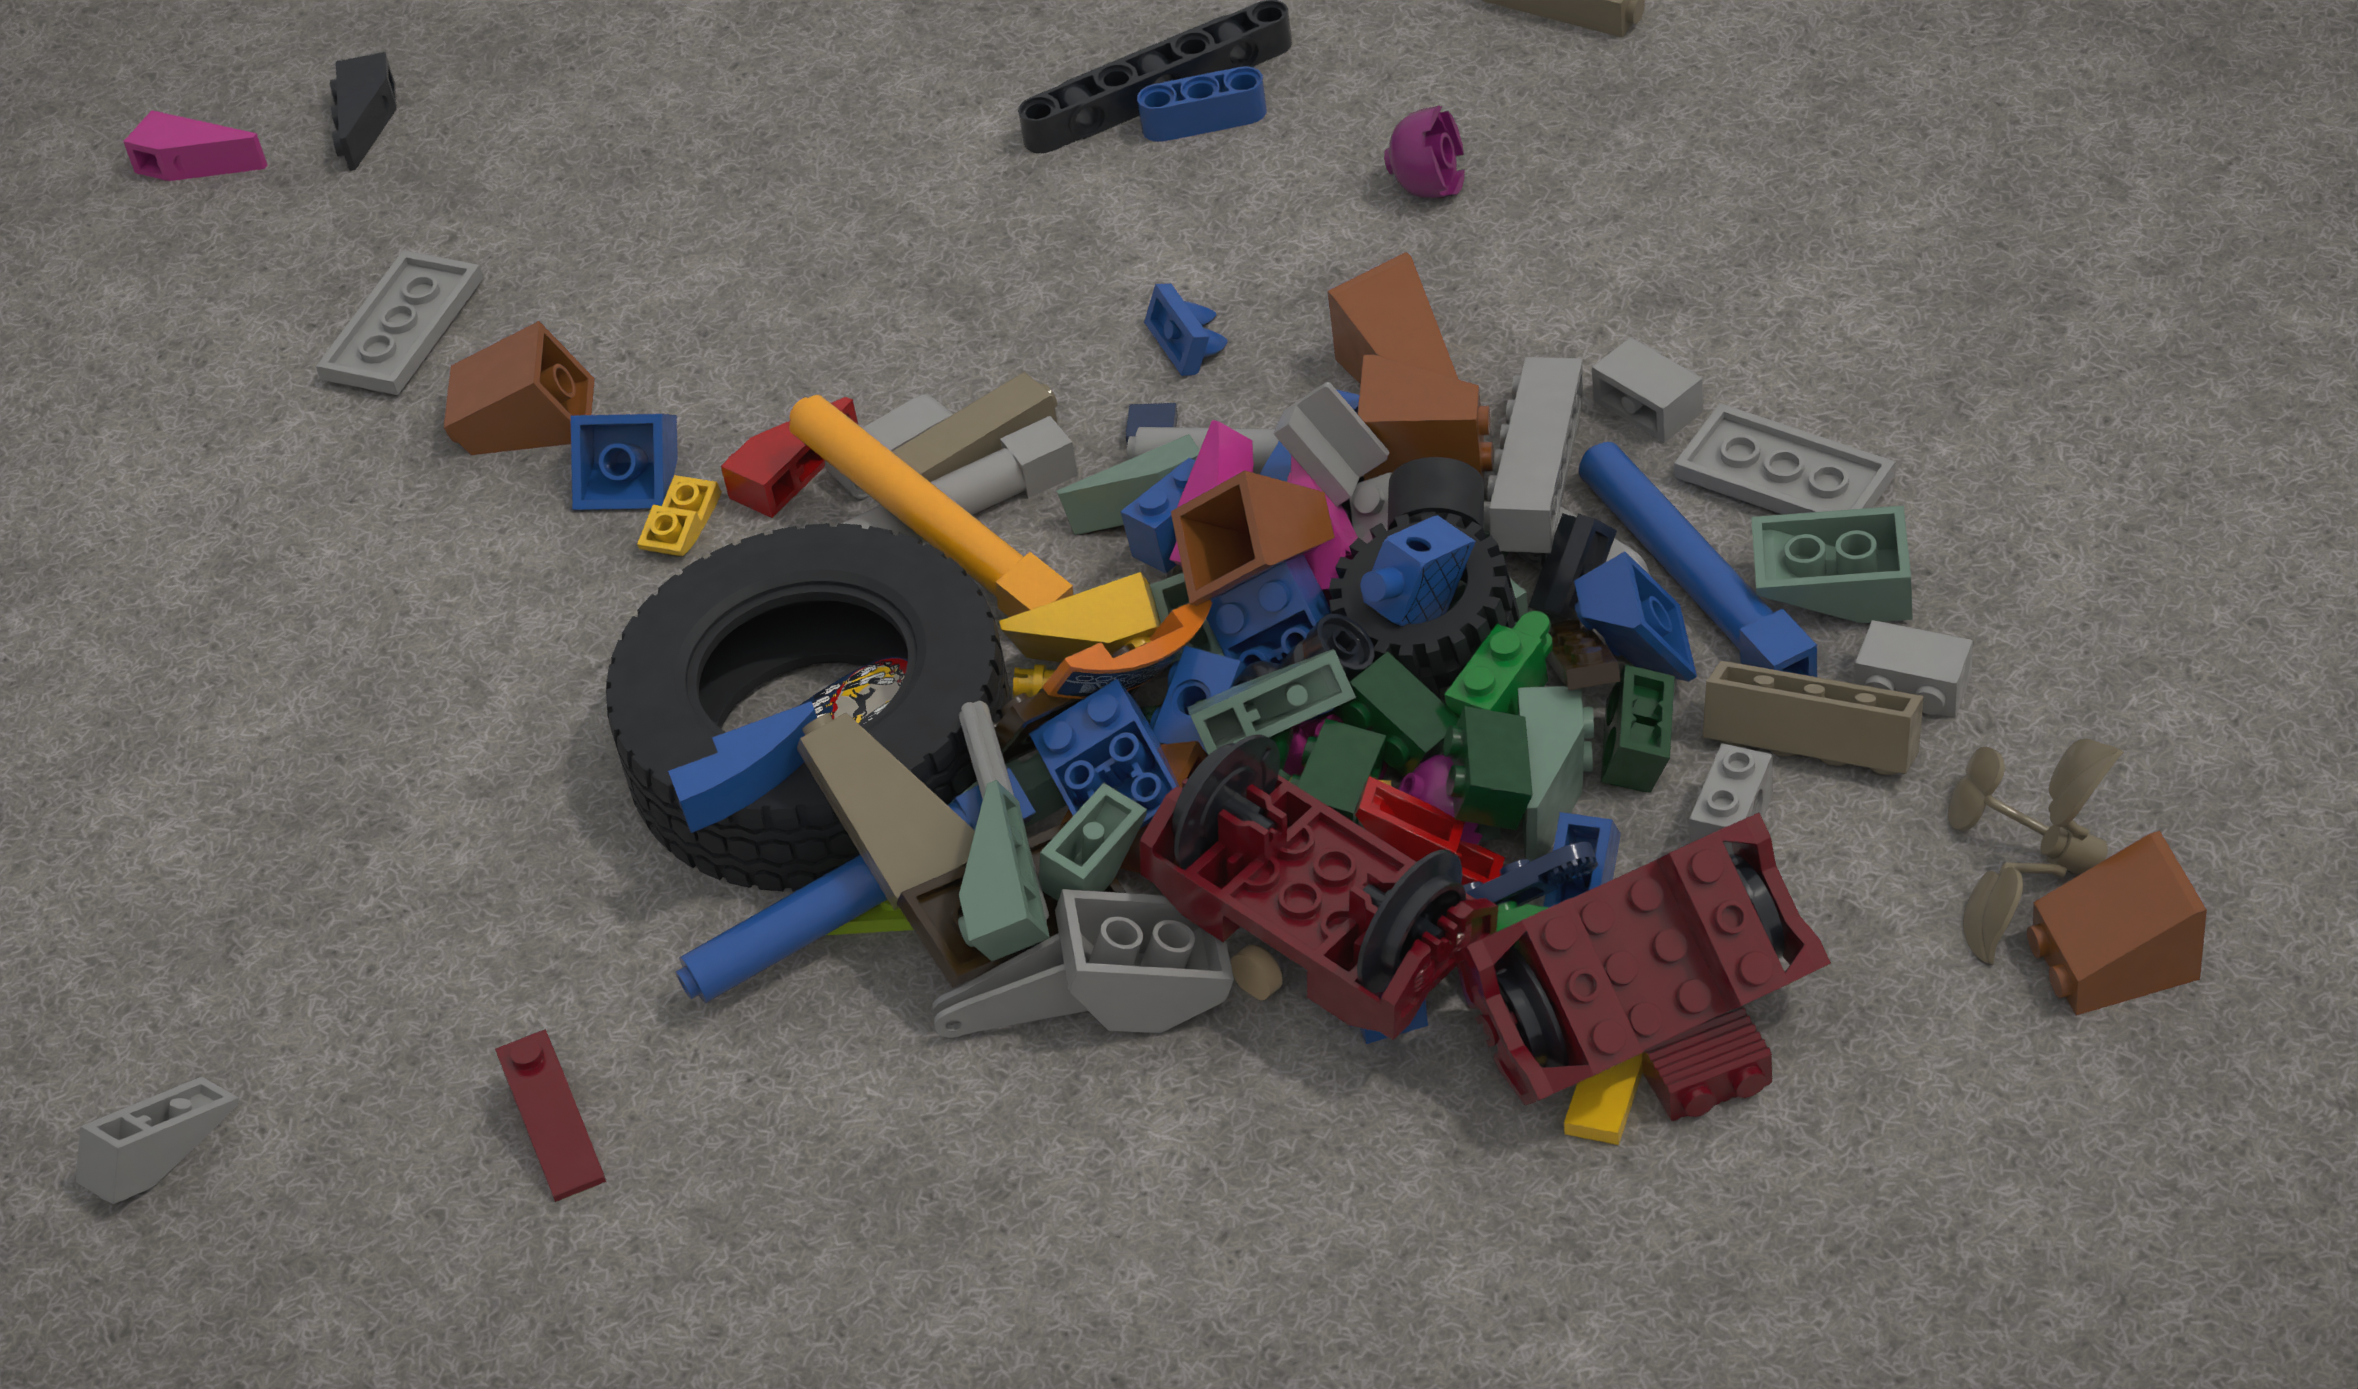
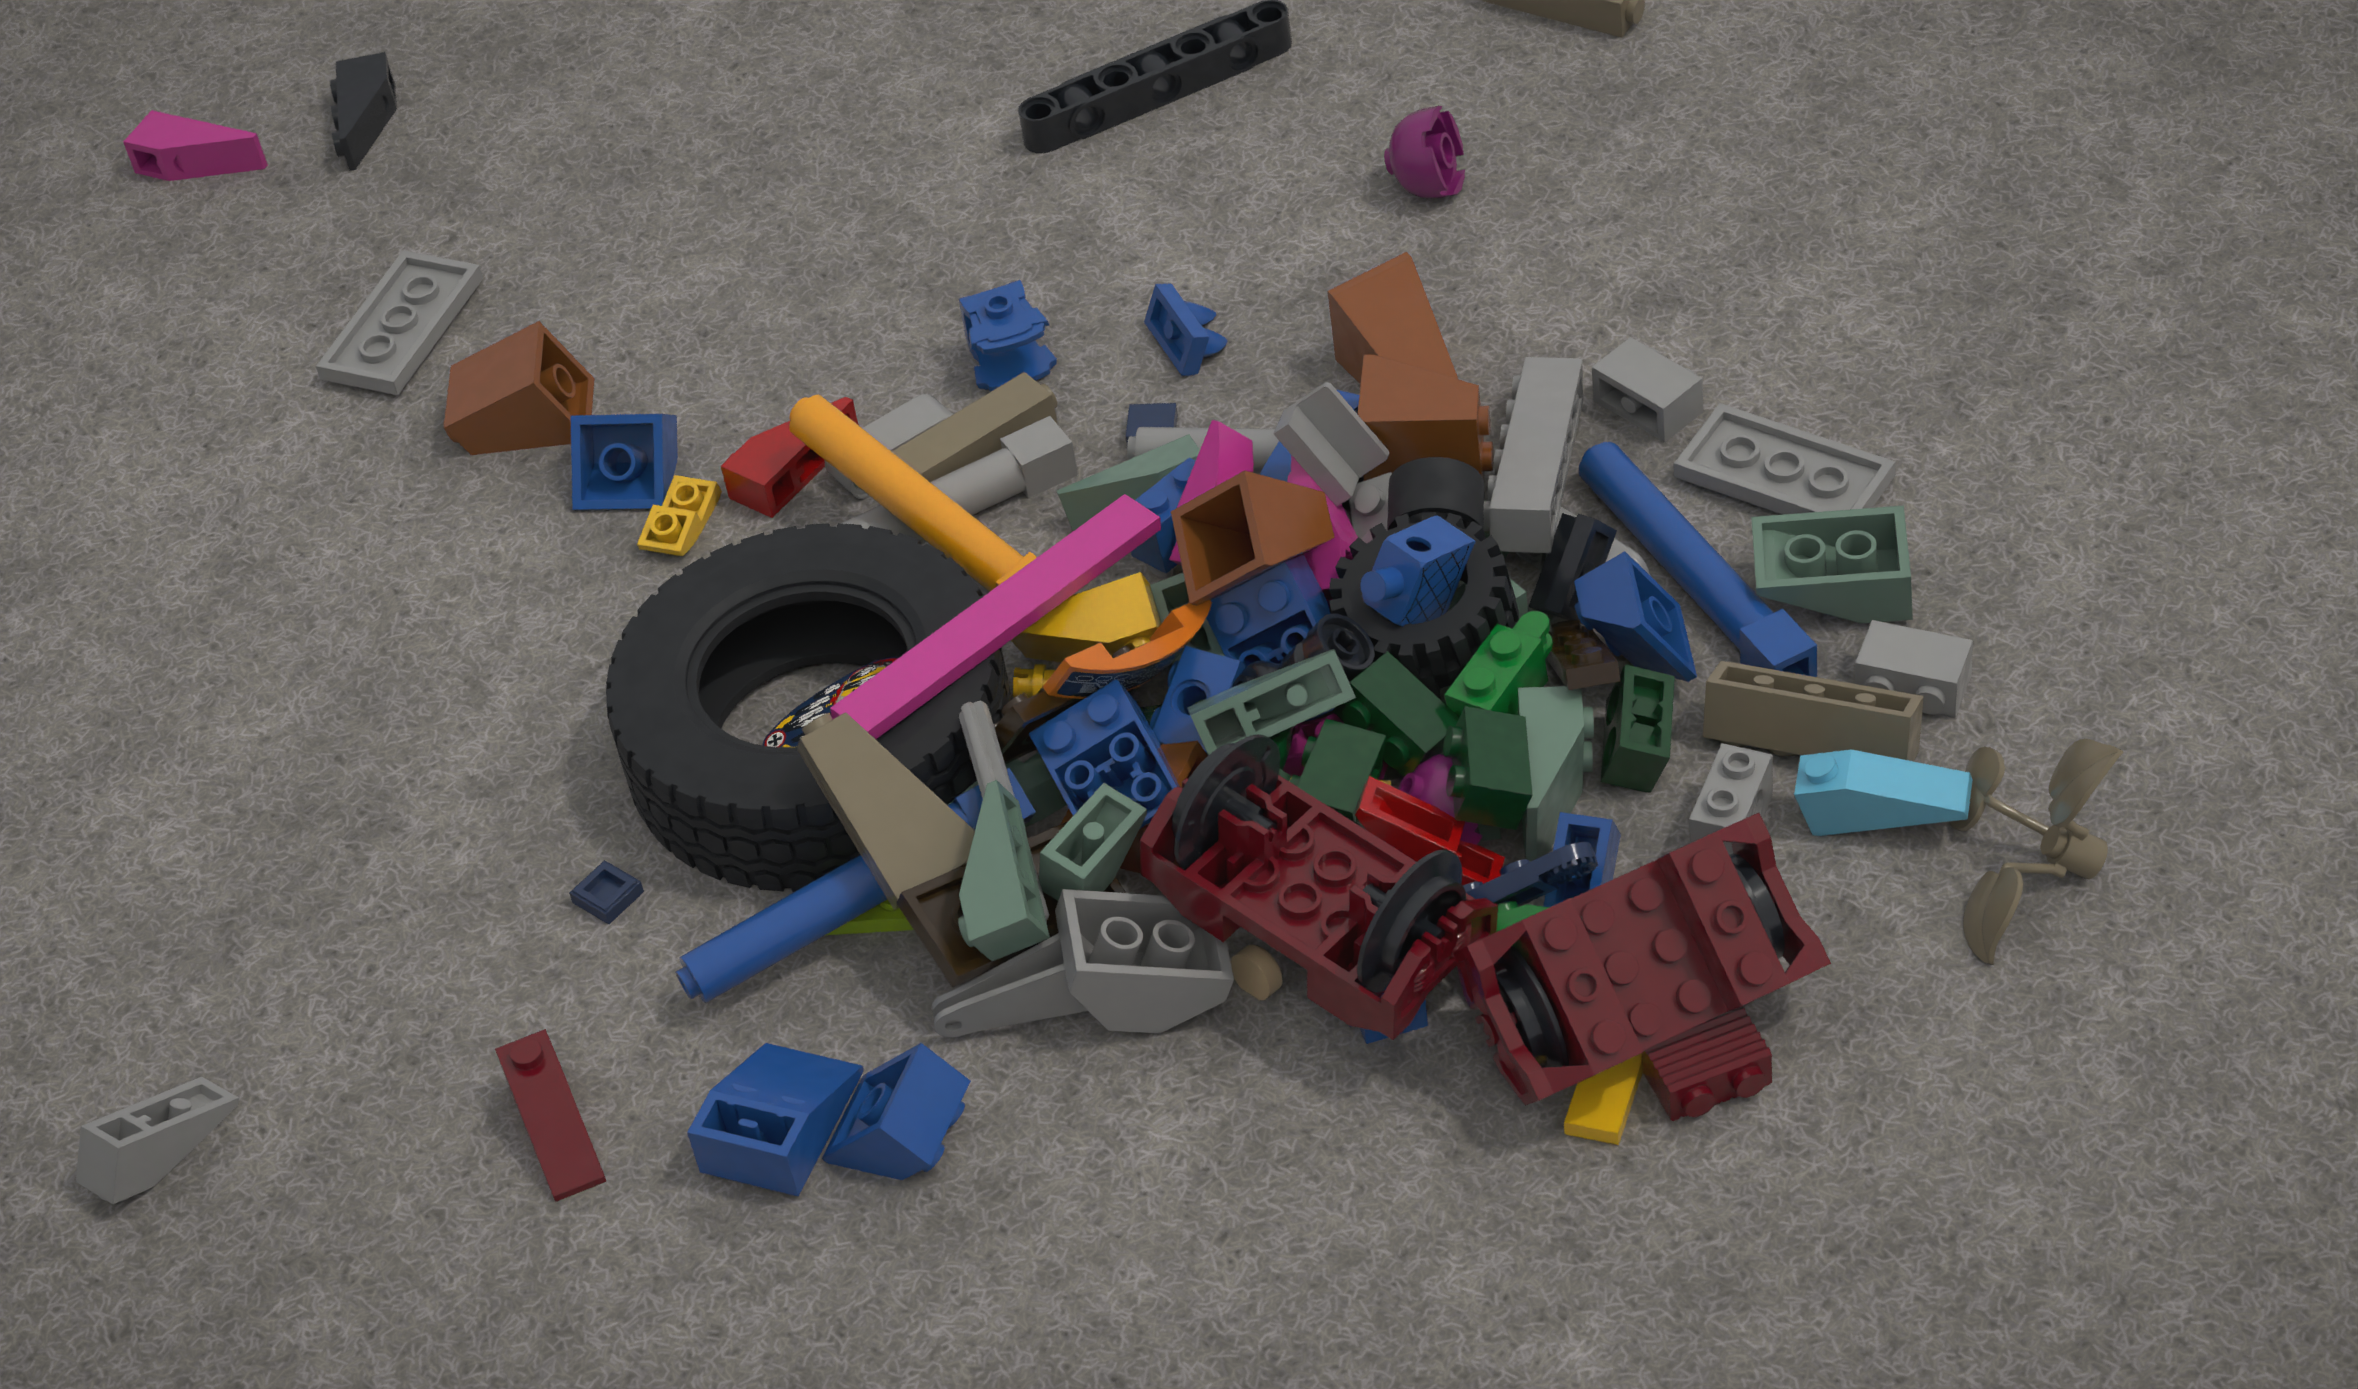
blue slope [668,701,817,833] -> none
blue beam [1137,67,1267,142] -> none
dark orange slope [2027,831,2207,1016] -> none
none -> dark blue tile [569,860,644,924]
none -> blue slope [687,1043,864,1197]
none -> blue slope [822,1043,971,1180]
none -> dark pink tile [830,494,1161,739]
none -> blue piece [959,280,1057,392]
none -> medium azure slope [1794,749,1973,836]

